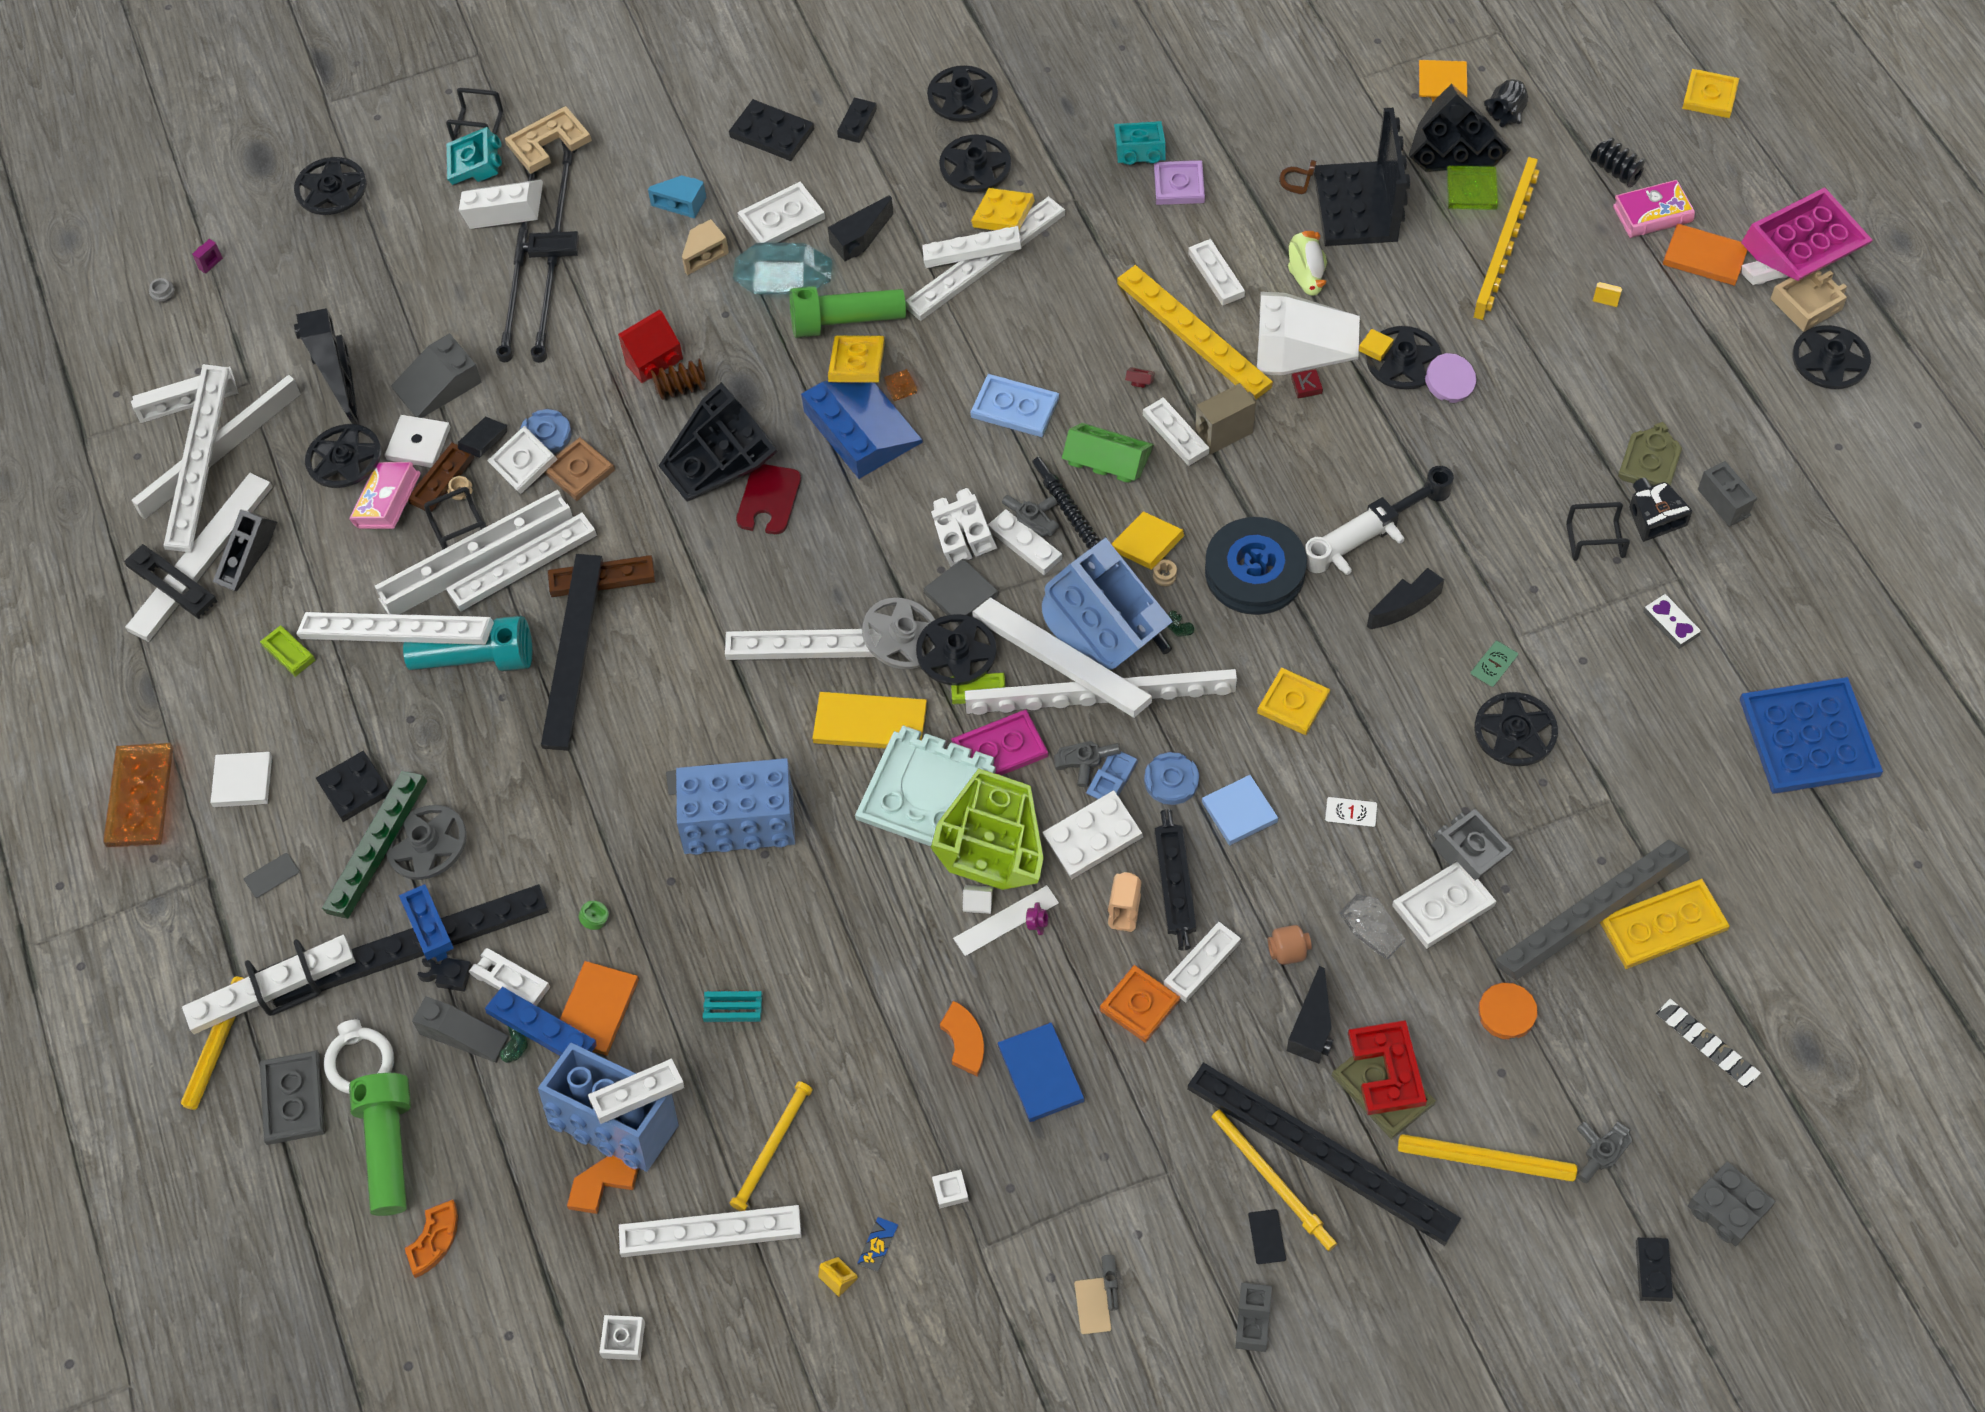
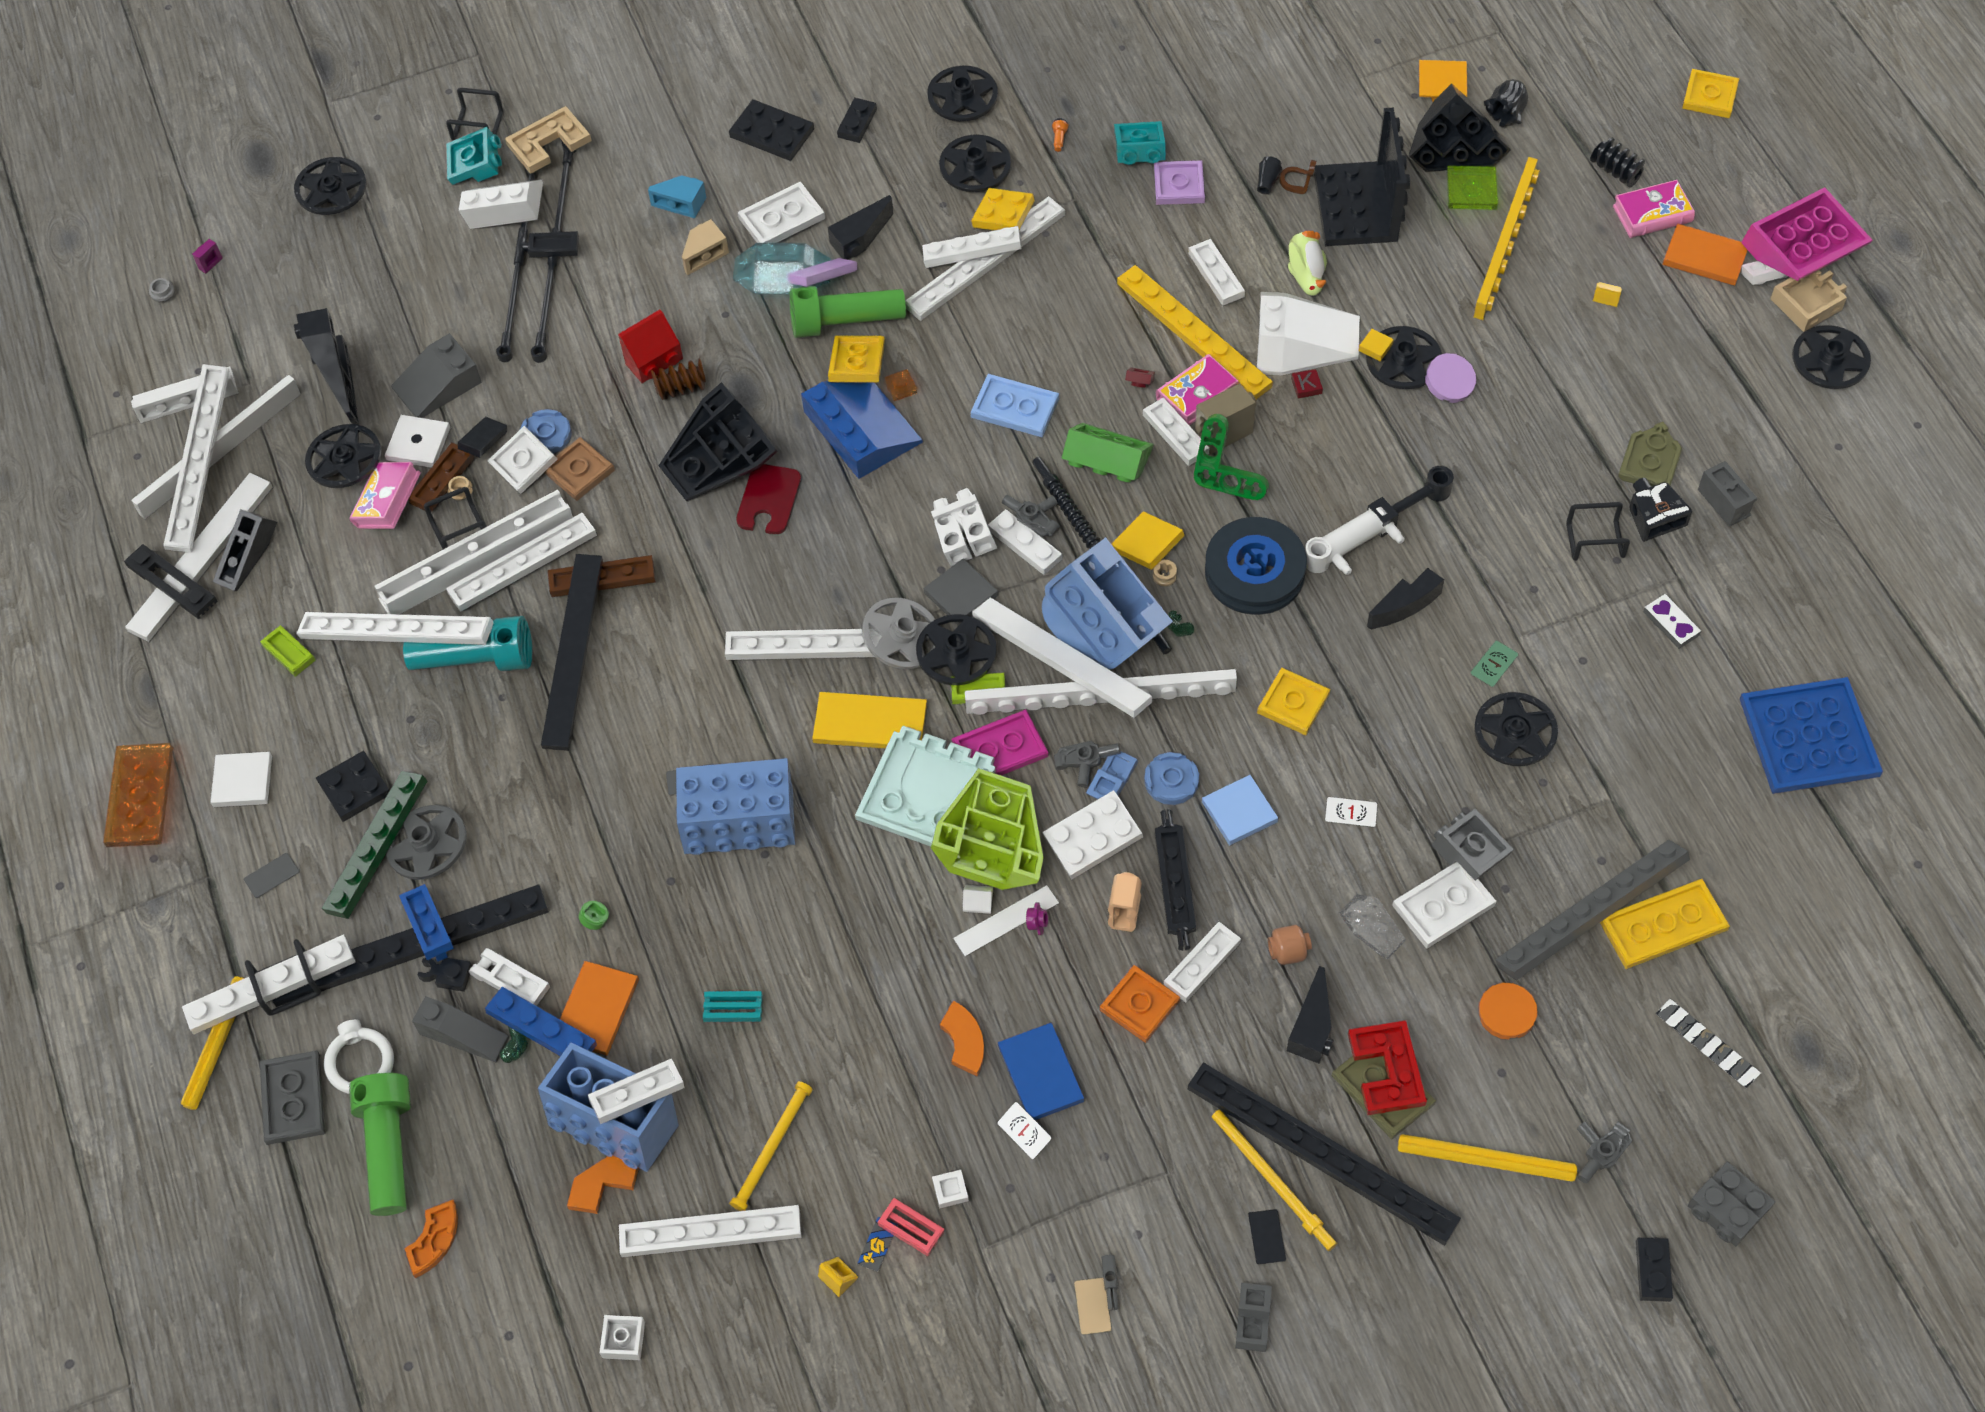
none -> lavender tile [788,258,857,287]
none -> coral tile [877,1198,944,1256]
none -> white sticker [998,1102,1051,1159]
none -> orange piece [1052,118,1068,152]
none -> piece [1156,354,1238,425]
none -> green beam [1194,414,1269,500]
none -> black cone [1257,156,1282,194]

